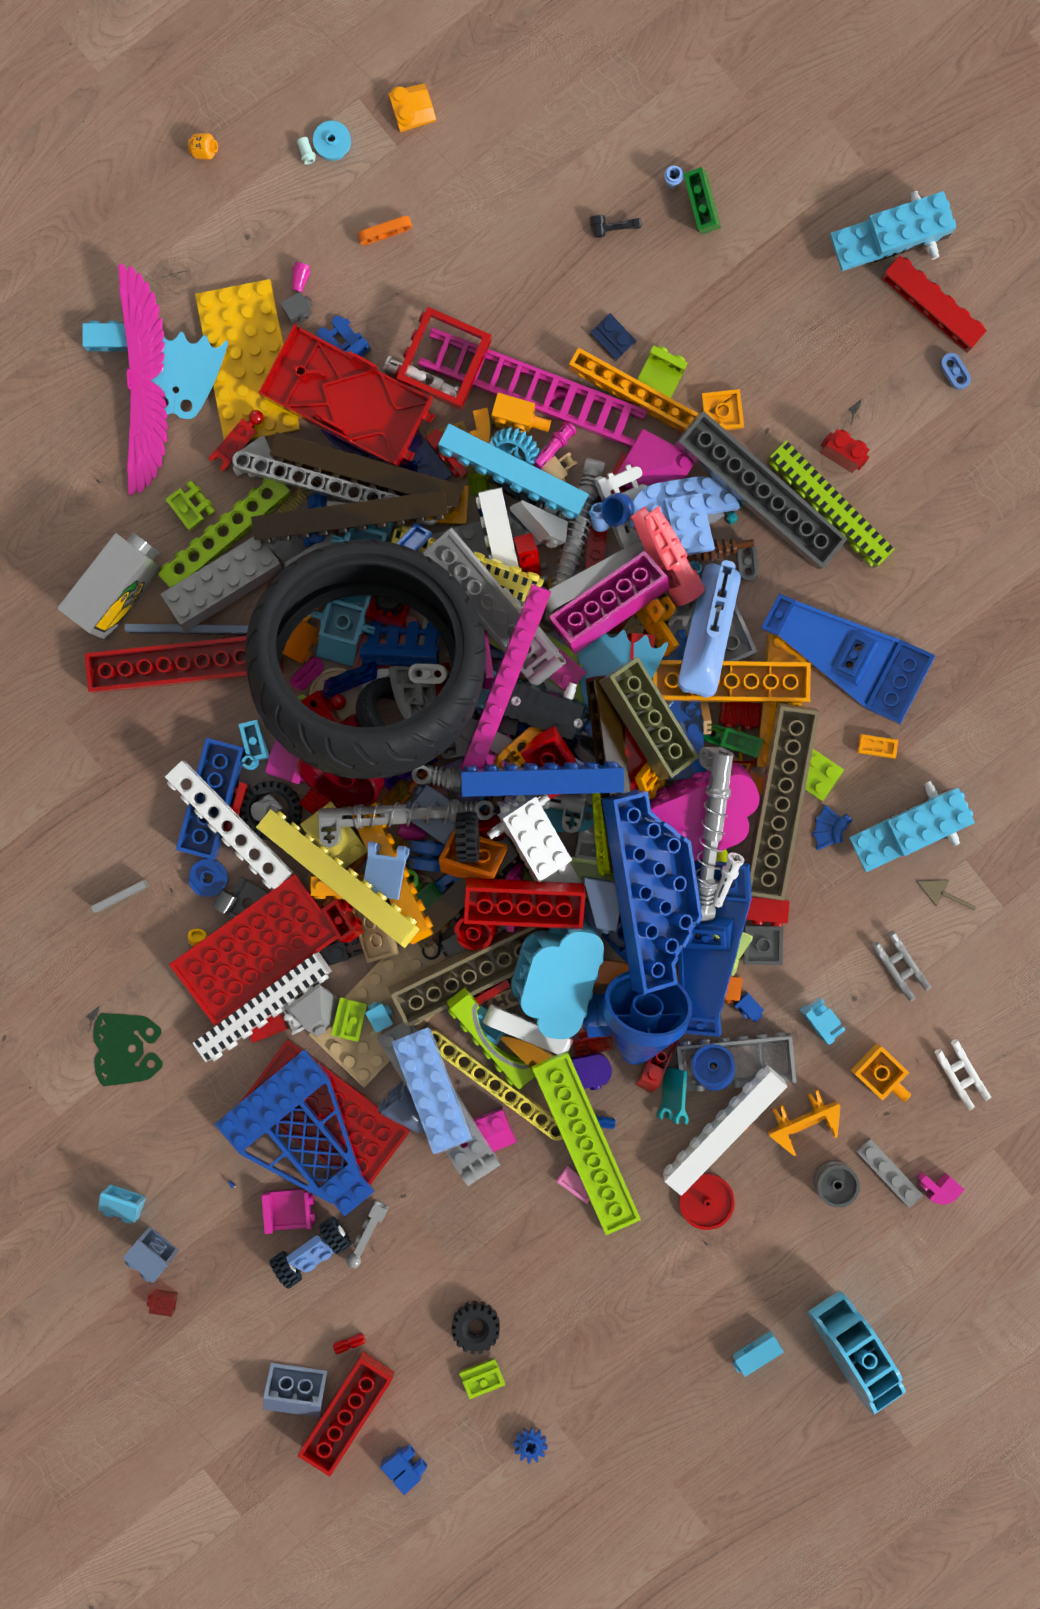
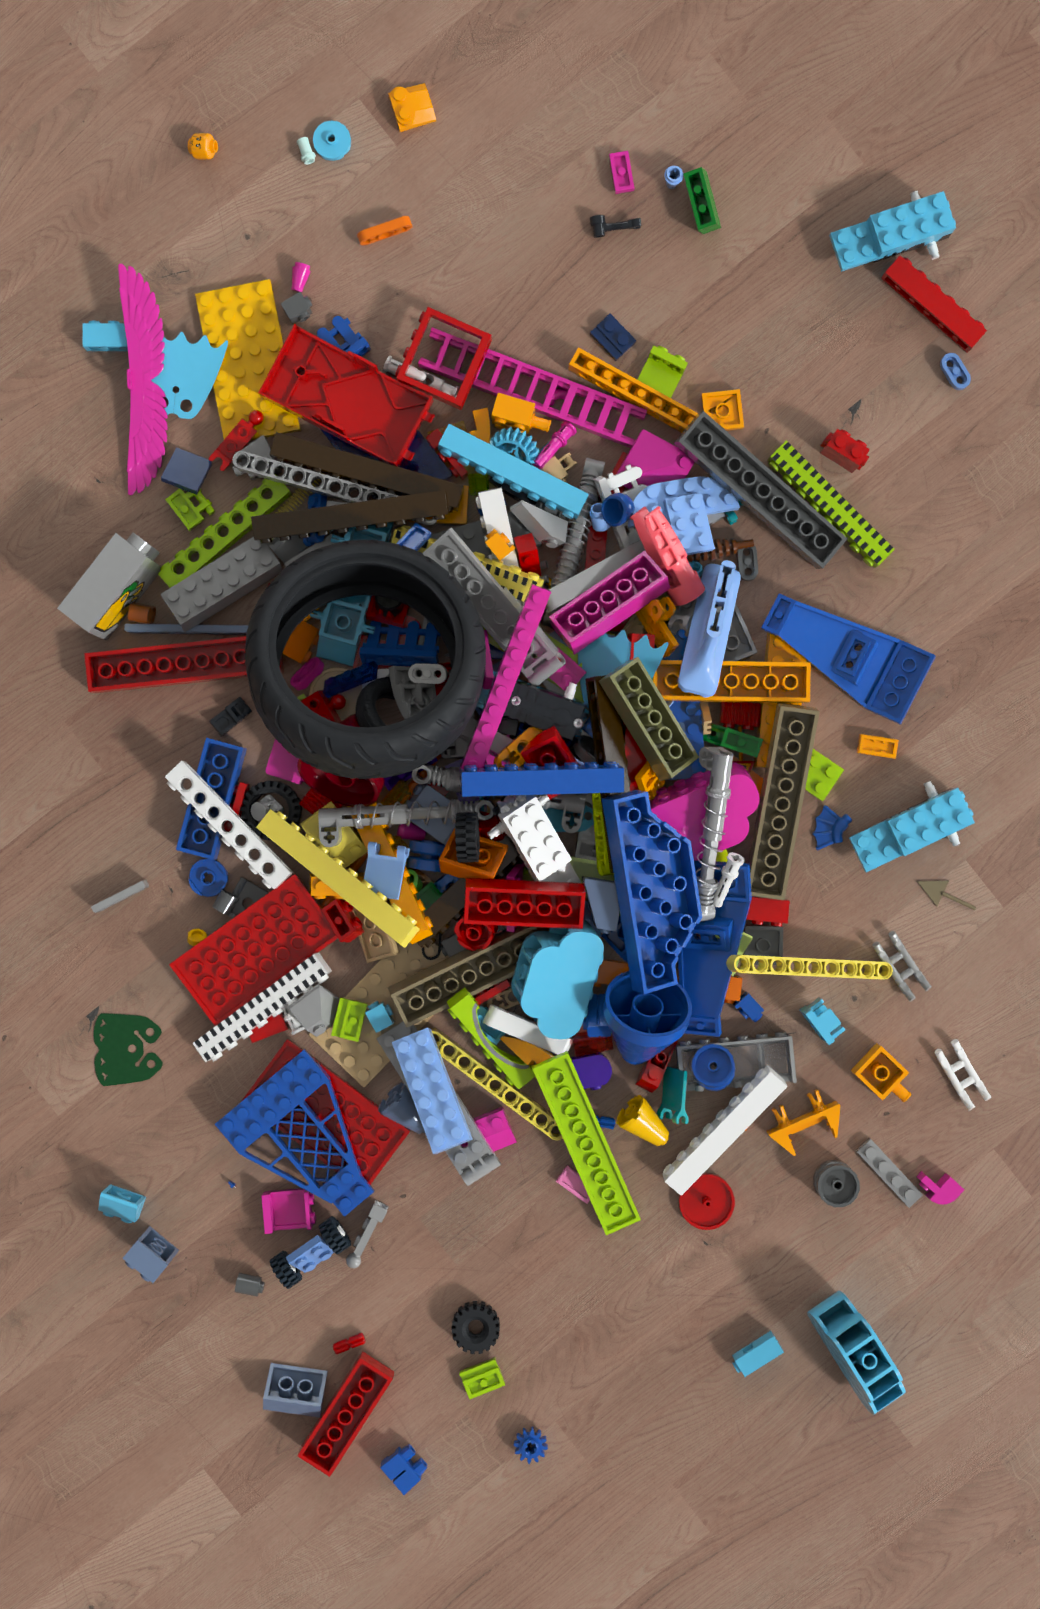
clear red brick [147,1289,178,1317] -> none
medium azure hinge [239,720,270,770] -> none
black hinge [319,938,363,966] -> none
none -> dark orange beam [128,603,156,624]
none -> dark blue tile [161,447,212,495]
none -> black slope [209,697,252,737]
none -> dark grey brick [235,1273,265,1297]
none -> light orange brick [485,529,515,560]
none -> dark pink plate [609,151,635,194]
none -> yellow cone [616,1095,669,1146]
none -> light yellow beam [726,955,893,979]

